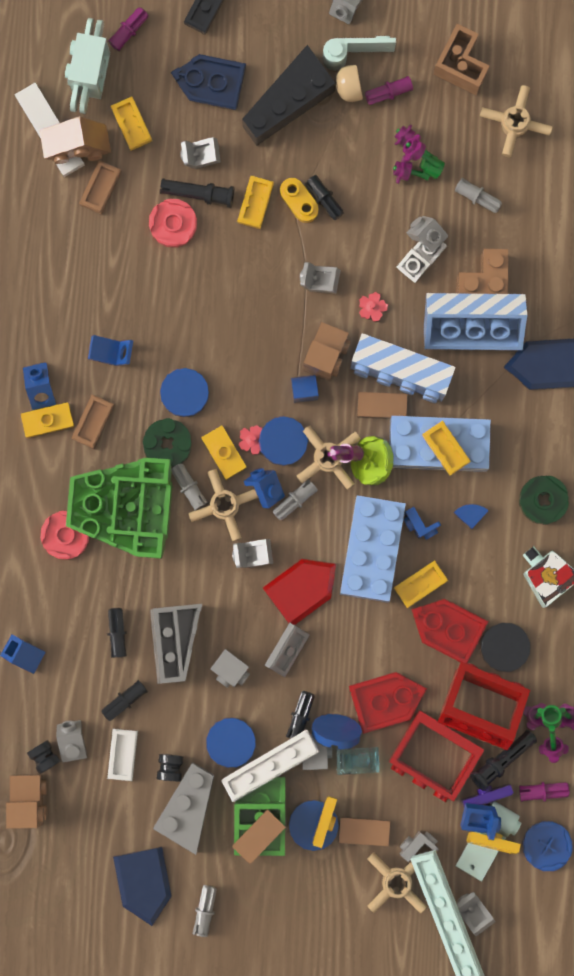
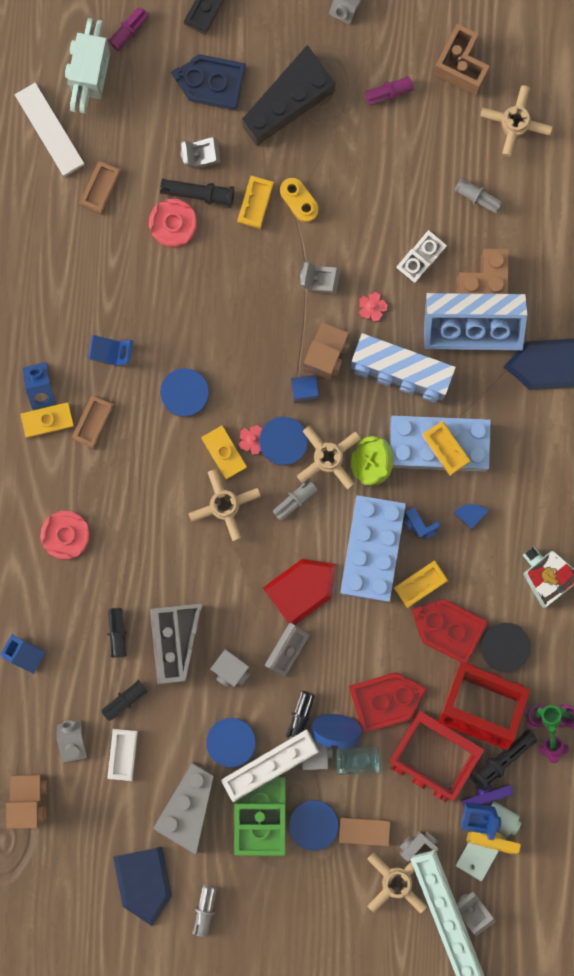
black wheel [27,740,61,775] -> none
medium nougat brick [39,117,111,164] -> none
bright green wedge [66,458,173,559] -> none
yellow plate [110,96,152,151] -> none
dark green plate [143,418,192,468] -> none
black wheel [156,754,184,782] -> none
light grey axle [171,464,208,511] -> none
light grey bracket [232,539,273,568] -> none
medium nougat tile [232,809,286,864] -> none
blue bracket [244,468,285,508] -> none
black axle [305,175,344,220] -> none
yellow plate [312,795,337,848] -> none
light aqua door [323,36,396,71] -> none
magenta axle [328,444,364,463] -> none
tan hair [335,65,363,102] -> none
medium nougat tile [357,392,407,419] -> none
magenta plant [393,124,445,184] -> none
light grey bracket [406,216,448,252] -> none
dark green plate [519,475,569,525] -> none
magenta axle [519,782,570,802] -> none
blue tile [522,821,573,871] -> none

